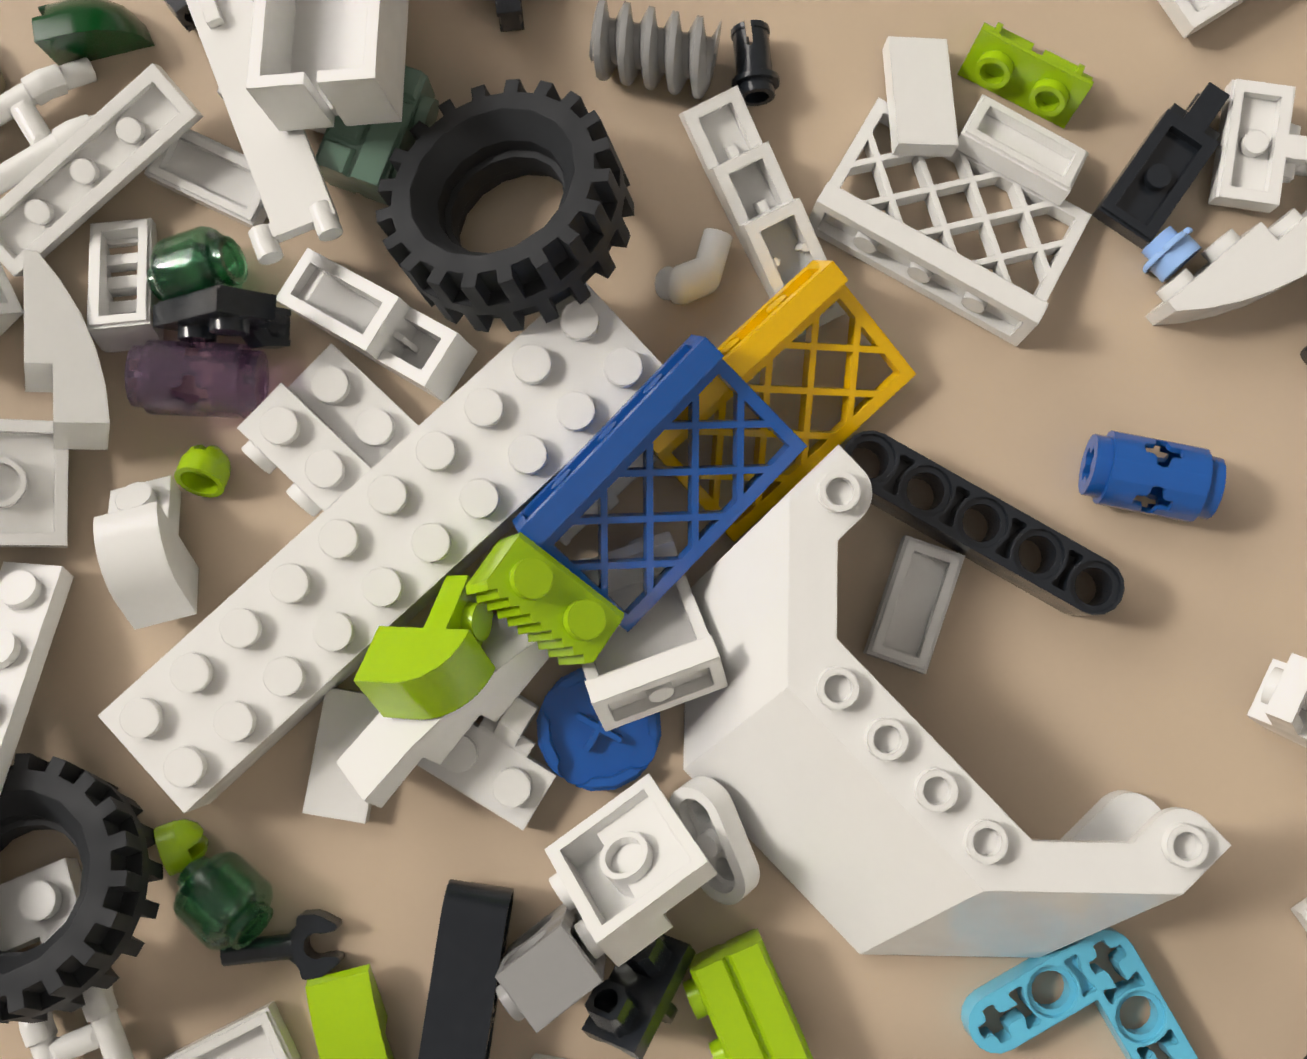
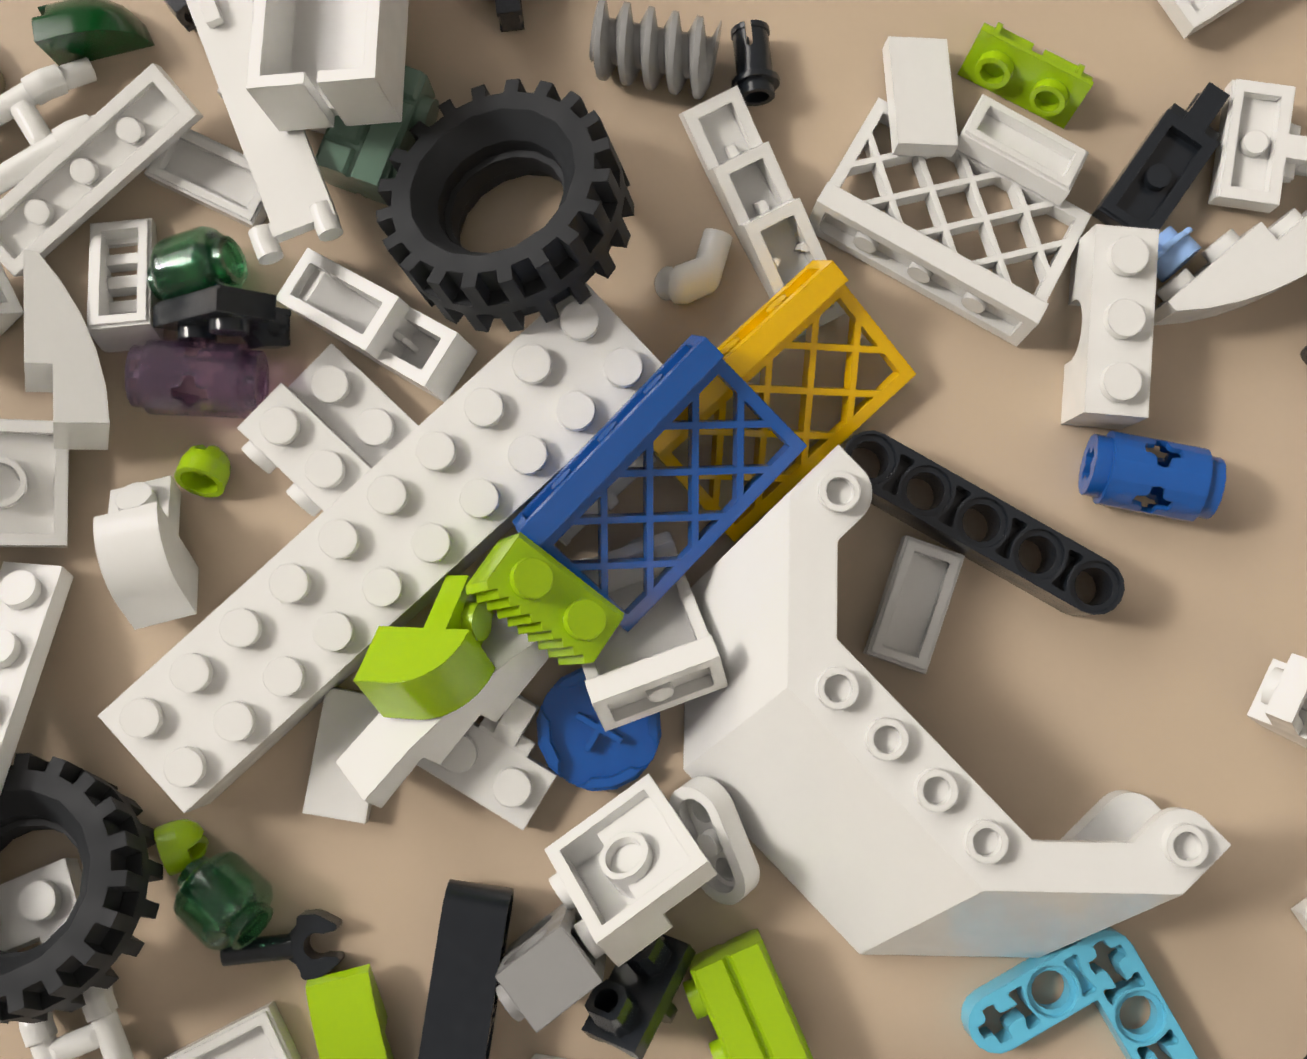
none -> white arch [1061,224,1159,430]

